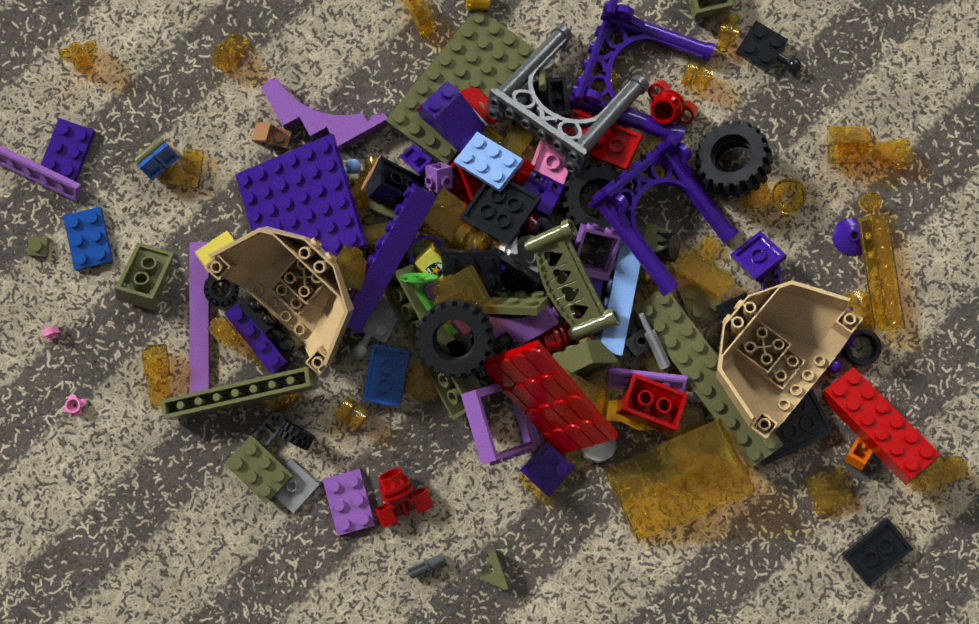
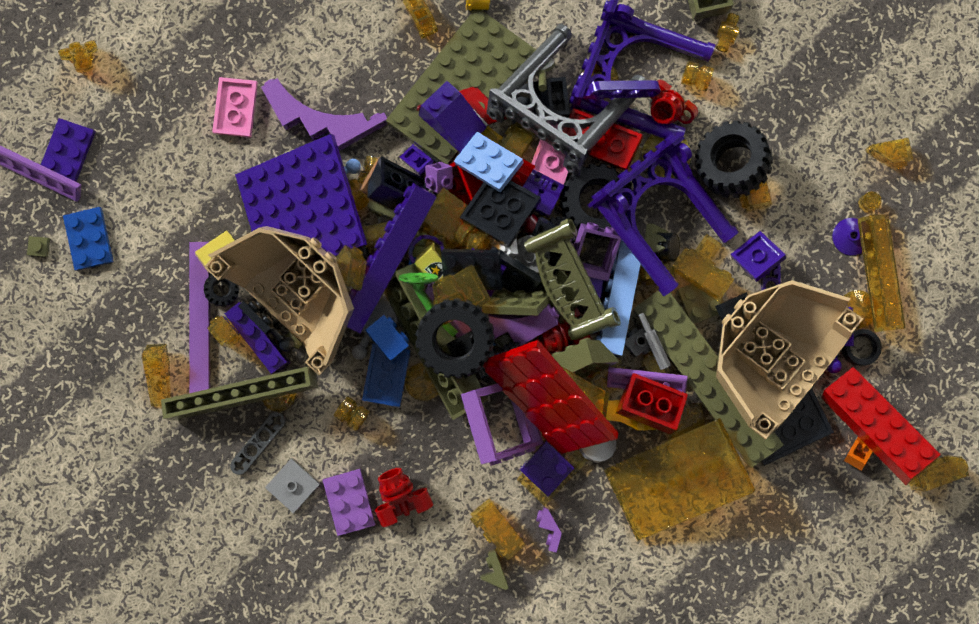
bright pink plate [42,326,61,341] -> none
bright pink plate [64,394,87,417] -> none
olive slope [115,242,174,311] -> none
blue hips [135,137,180,181] -> none
clear yellow plate [160,148,204,188] -> none
clear yellow slope [211,32,251,73] -> none
olive plate [224,435,294,504] -> none
medium nougat slope [252,122,293,150] -> none
black tyre [277,420,315,451] -> none
dark grey axle [408,553,447,579] -> none
black plate [735,21,802,73] -> none
clear yellow piece [771,178,807,213] -> none
clear yellow plate [804,466,855,516] -> none
clear yellow slope [827,126,873,164] -> none
black plate [841,517,913,586] -> none
none -> bright pink plate [212,77,258,138]
none -> blue brick [365,315,409,363]
none -> clear yellow brick [470,498,526,560]
none -> medium lavender slope [536,507,562,553]
none -> dark purple beam [588,80,661,98]

